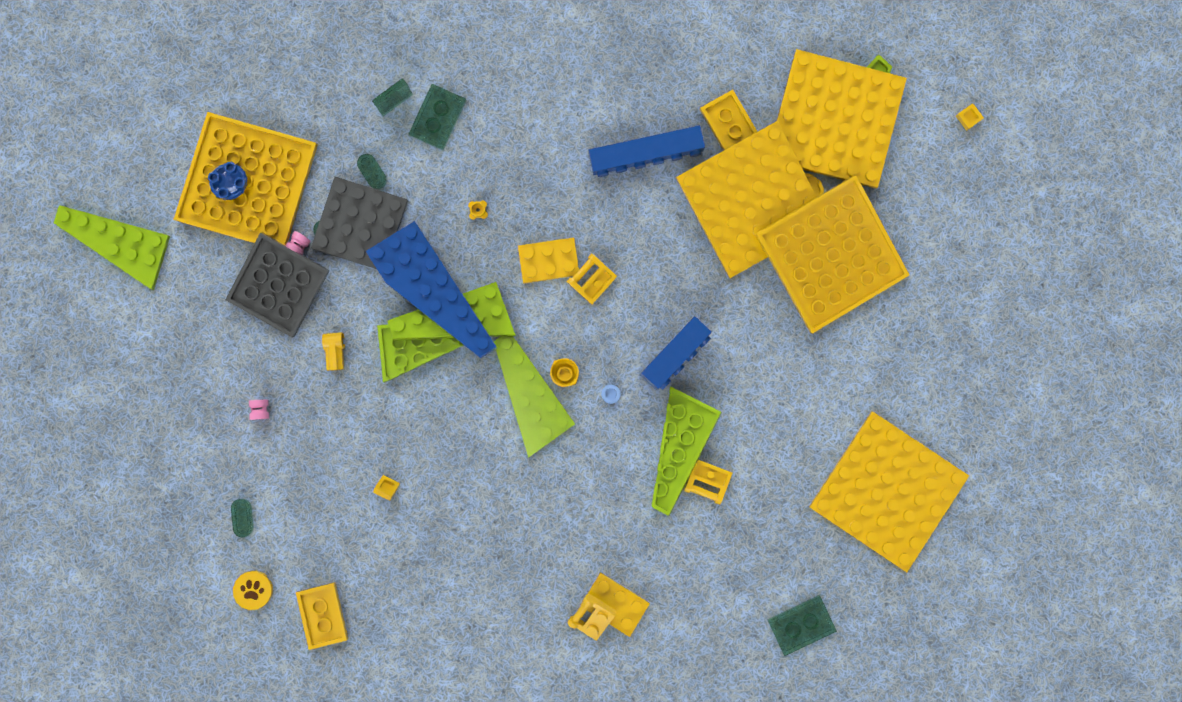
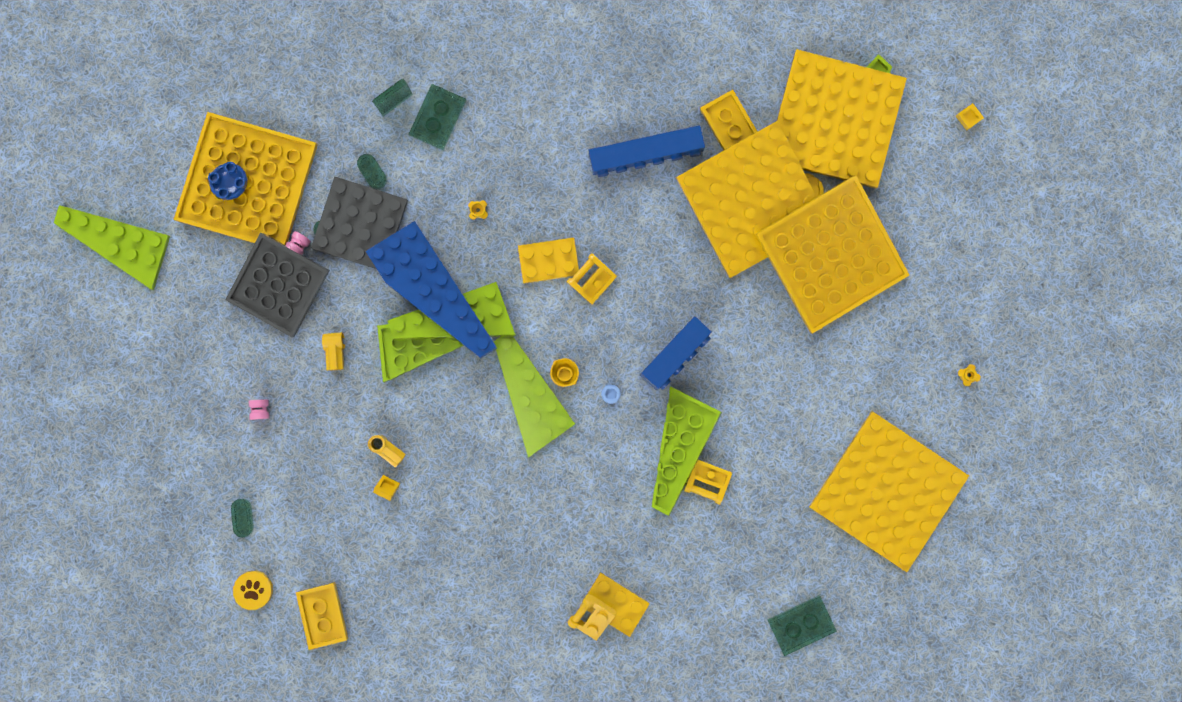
none -> yellow piece [368,434,406,468]
none -> yellow plate [958,364,981,386]

